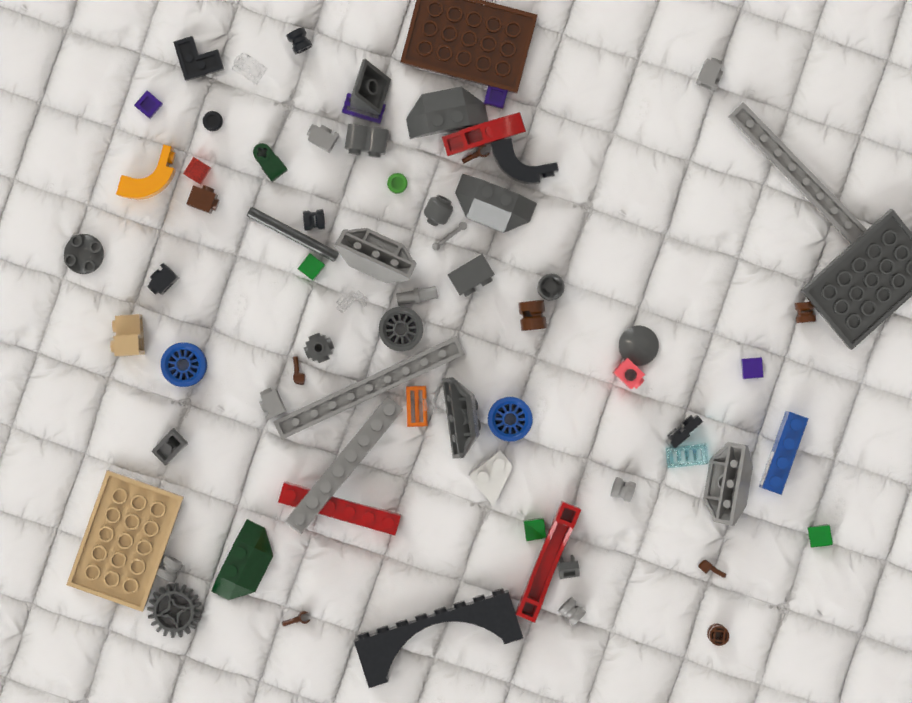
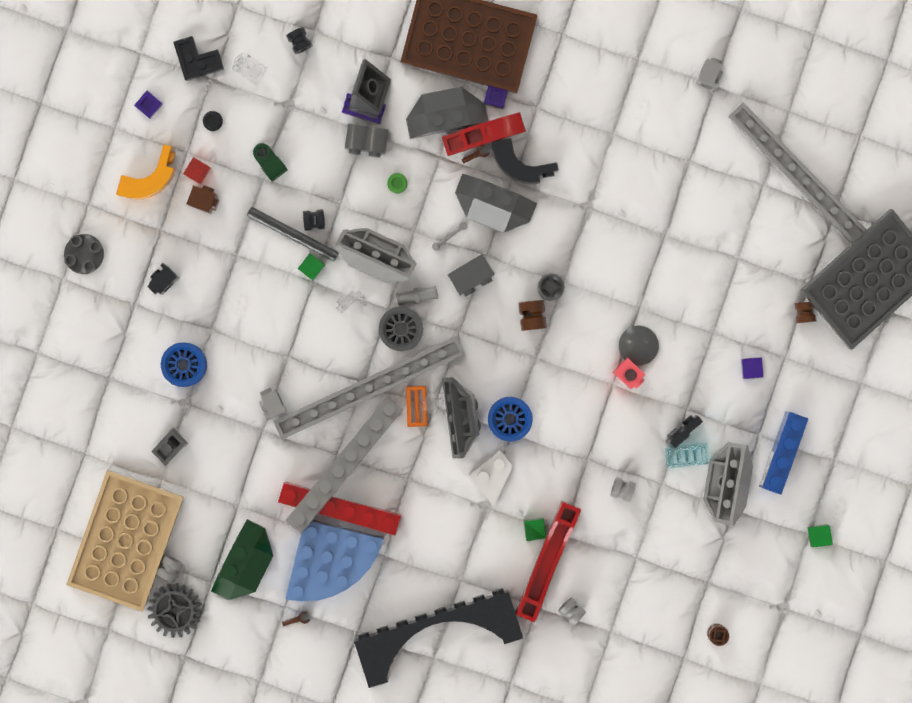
tan brick [110,314,145,356] -> none
reddish brown hand [293,356,305,385] -> none
dark grey brick [304,333,334,363] -> none
light grey brick [307,124,340,153] -> none
dark grey head [424,195,453,226] -> none
dark grey tile [558,555,580,579] -> none
reddish brown hand [698,560,727,578] -> none
none -> medium blue brick [286,520,384,601]

